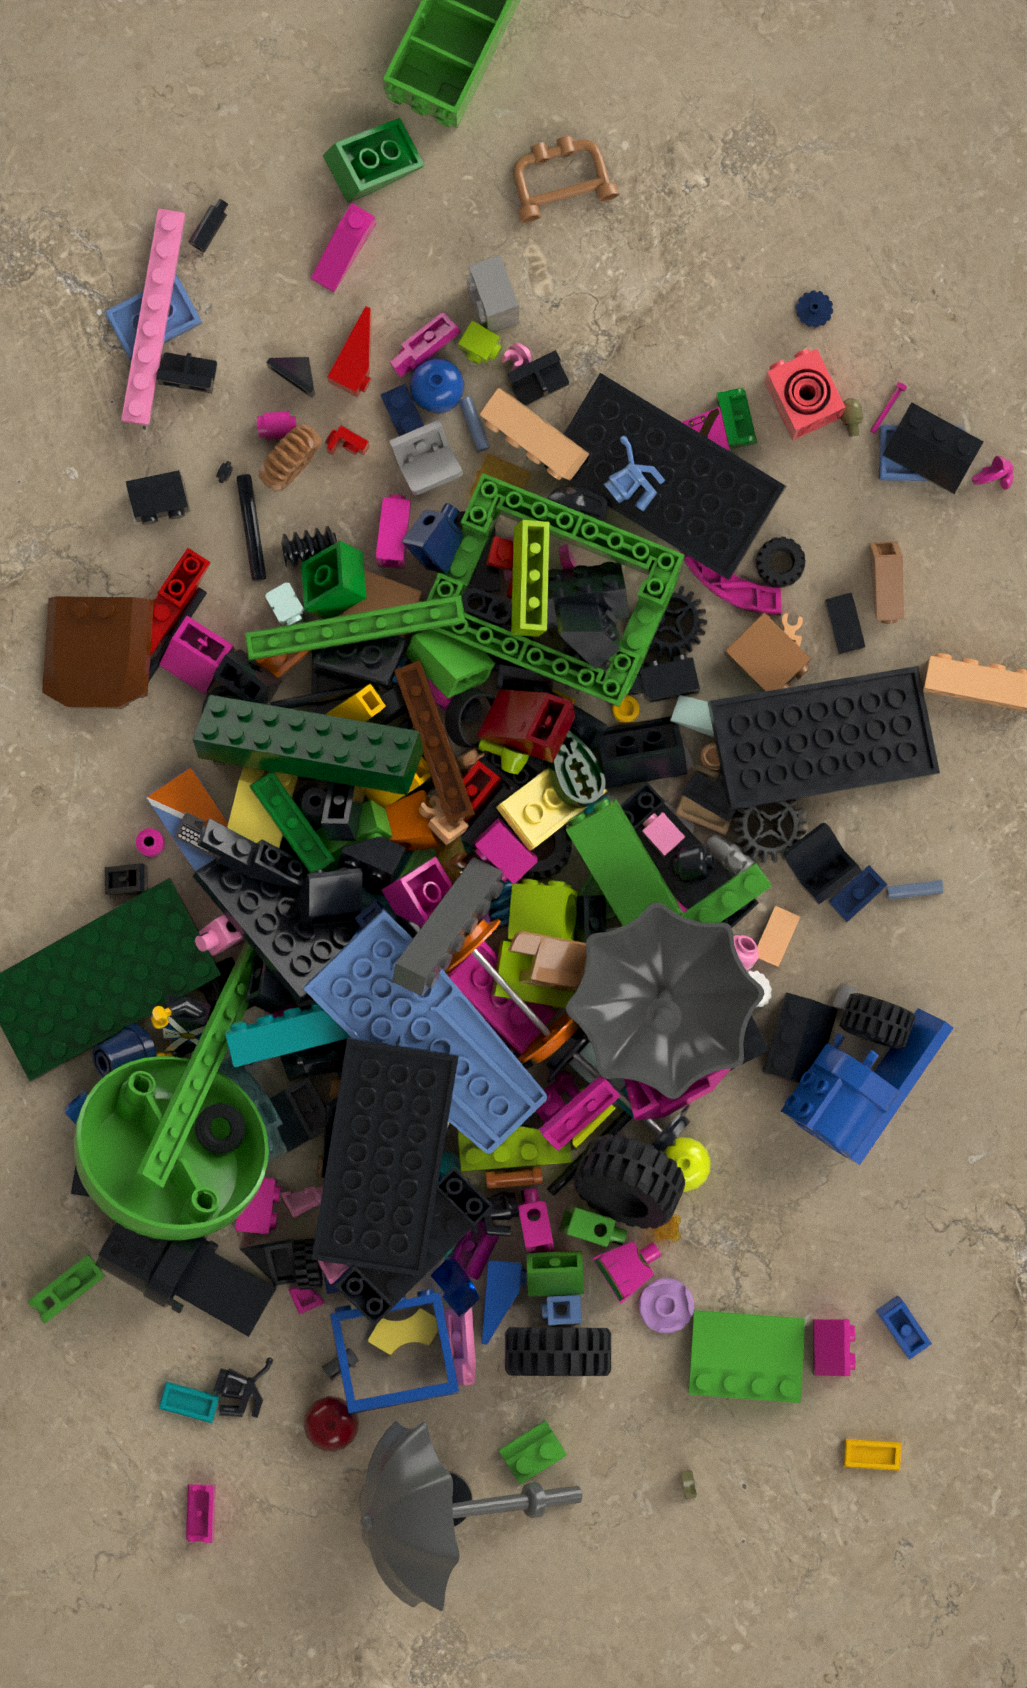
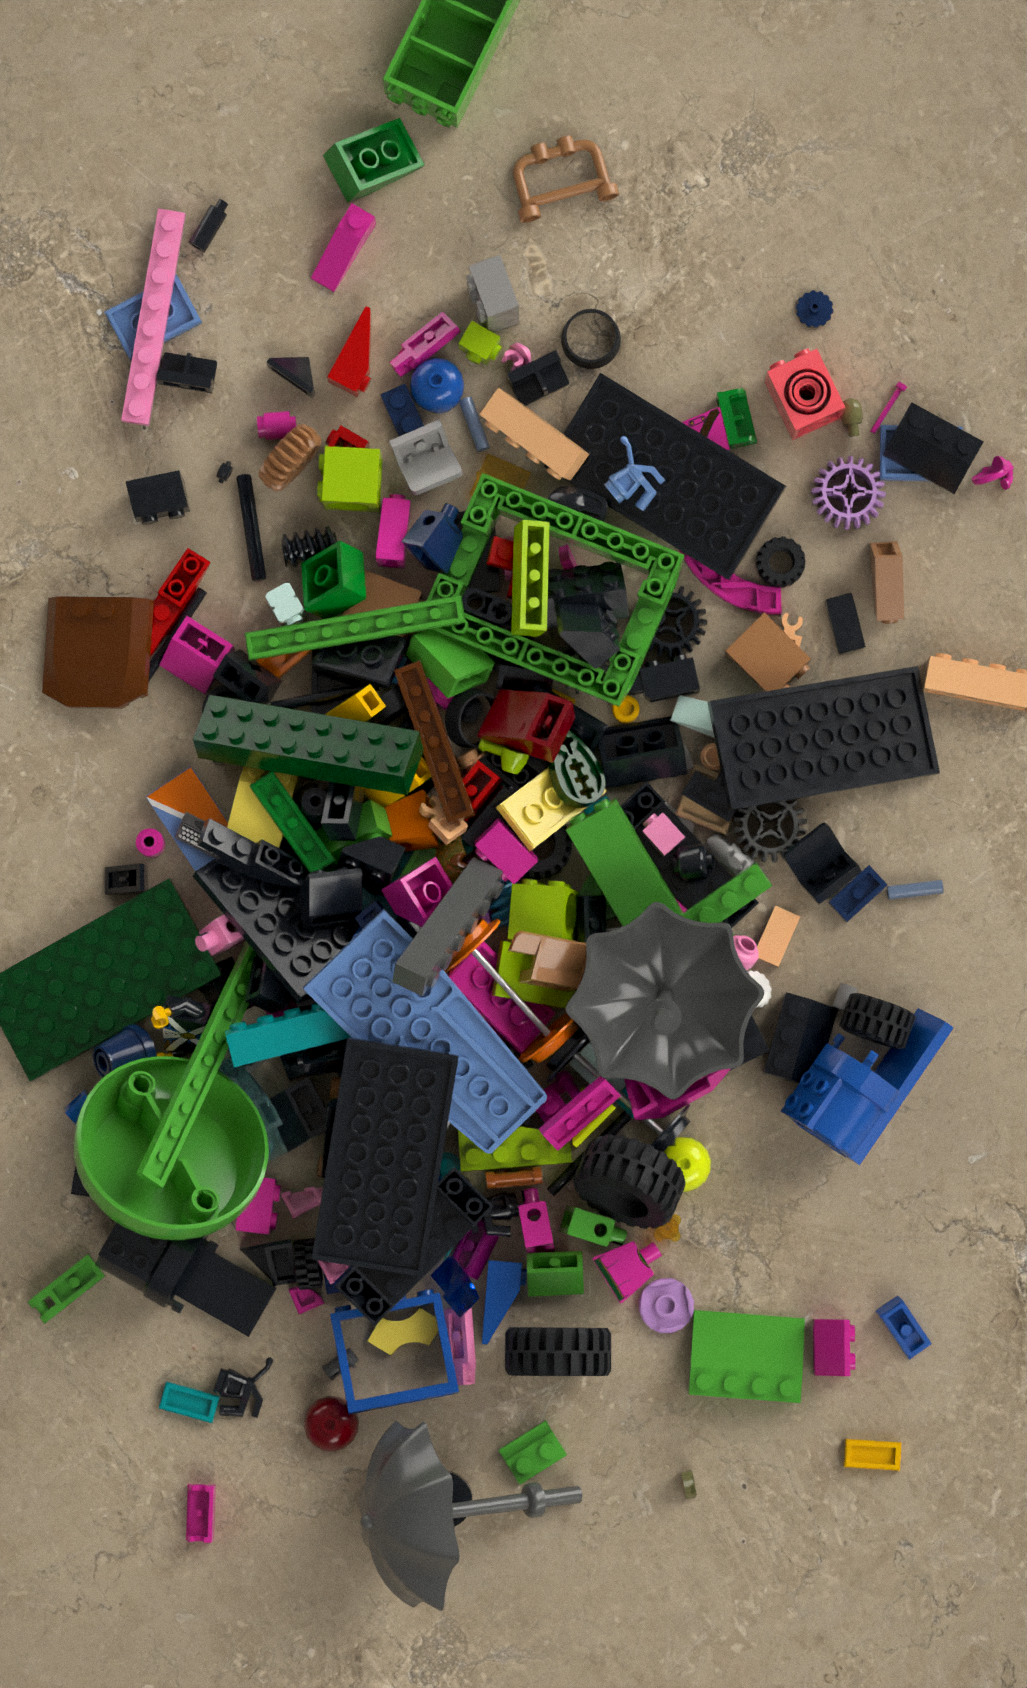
black tyre [195,1103,246,1154] -> none
medium blue brick [542,1295,582,1325] -> none
none -> lime brick [317,446,383,512]
none -> black tyre [561,309,621,369]
none -> lavender gear [811,456,886,530]

